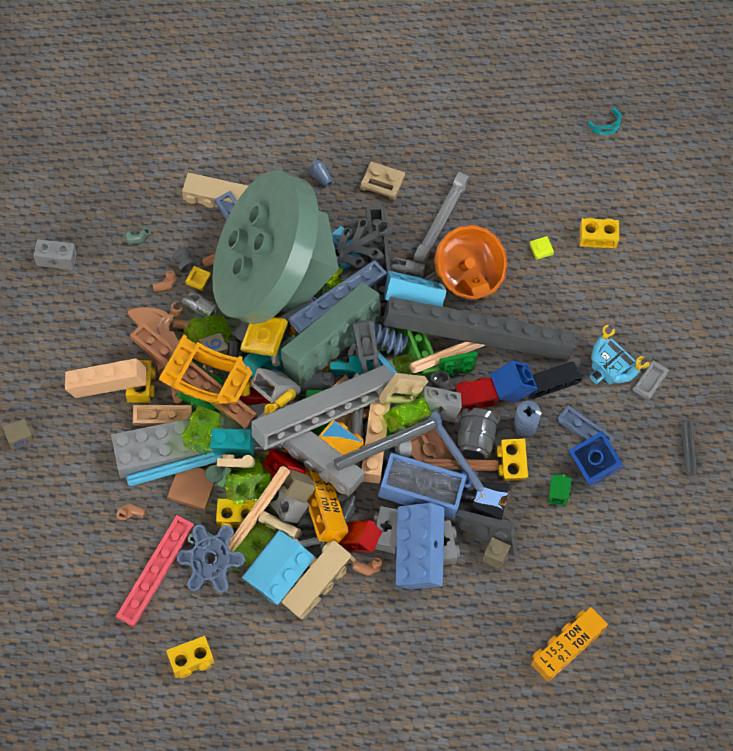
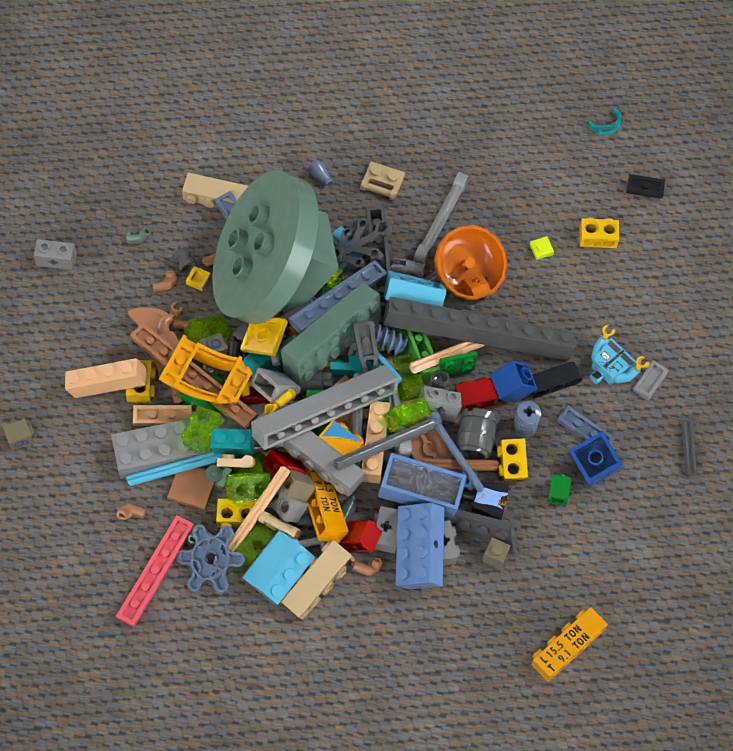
yellow brick [166,636,214,678] -> none
light grey hinge [181,291,219,320] -> none
tan plate [379,373,428,407] -> none
none -> black plate [626,174,665,199]

